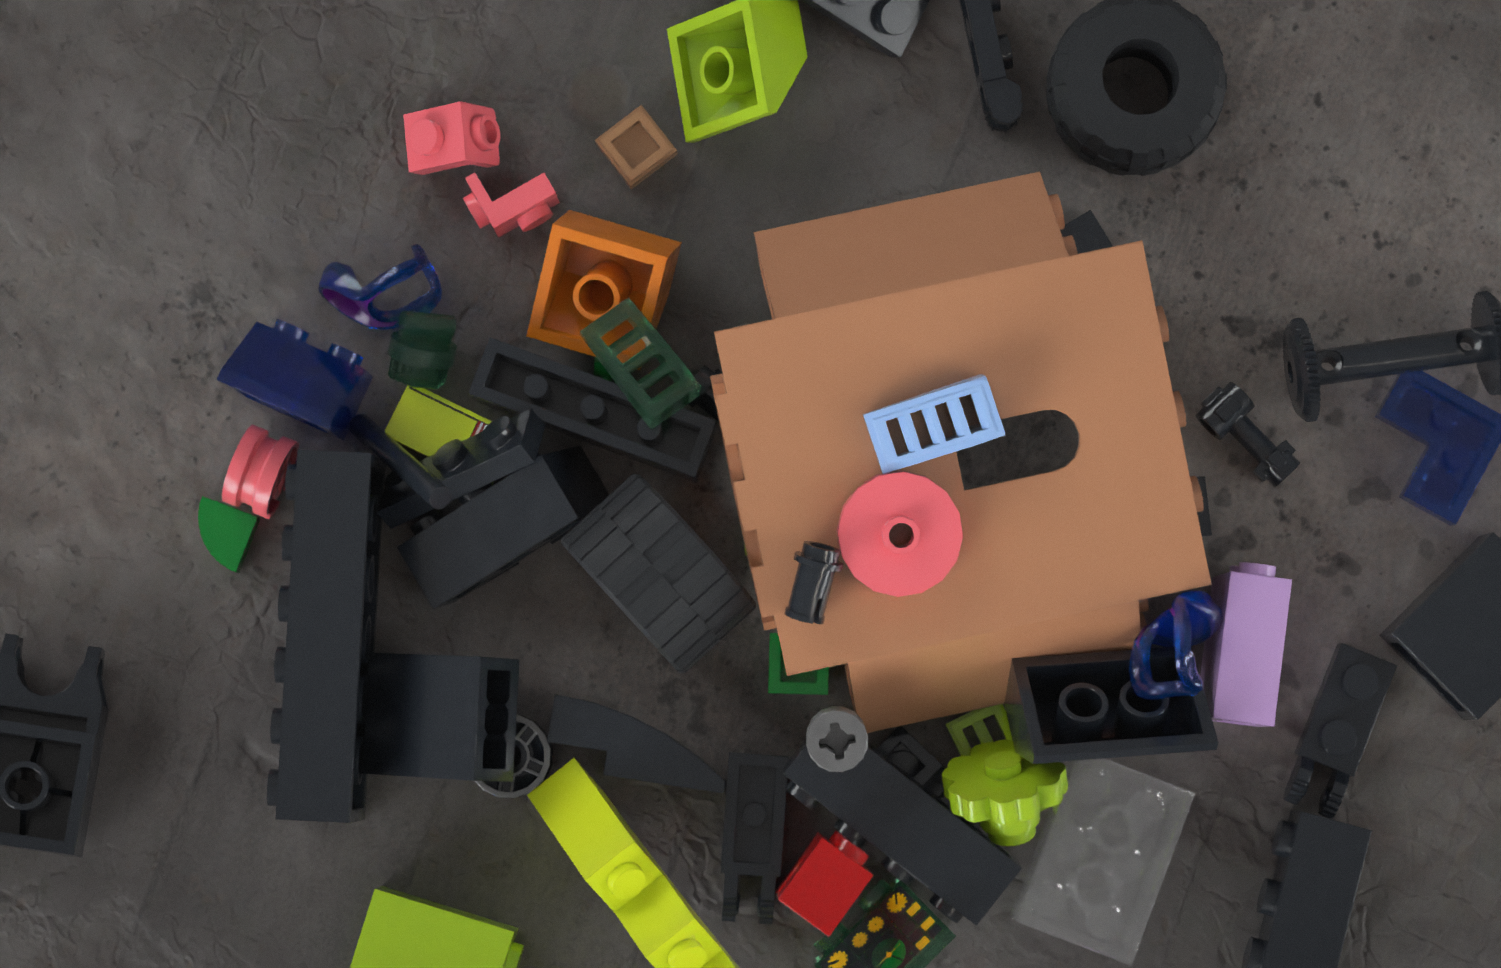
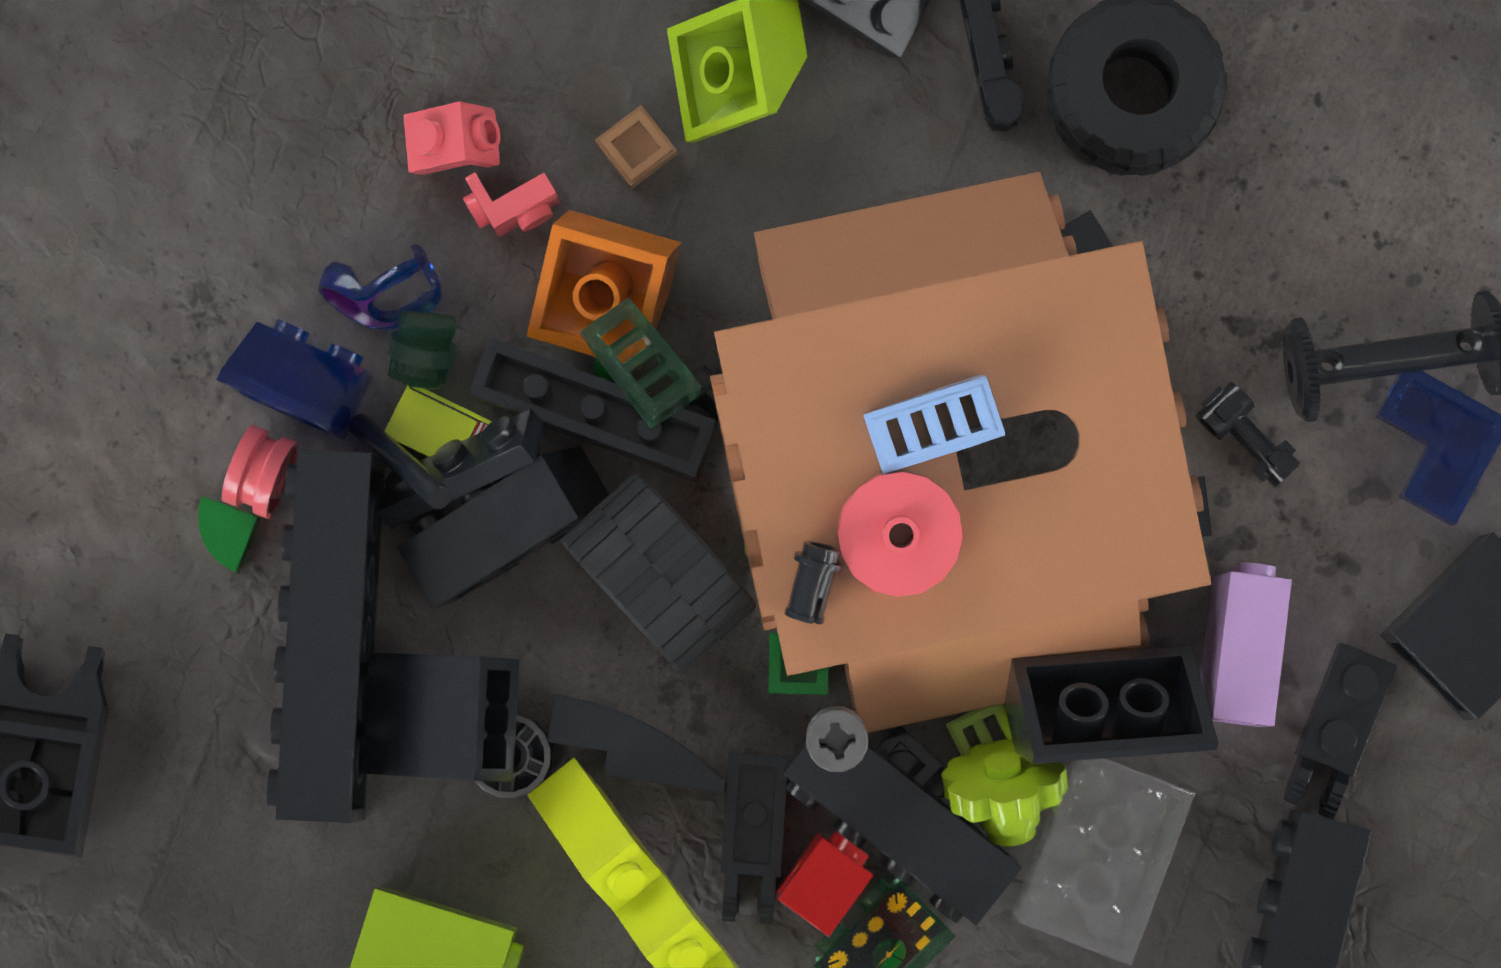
clear blue piece [1129,591,1223,700] -> none

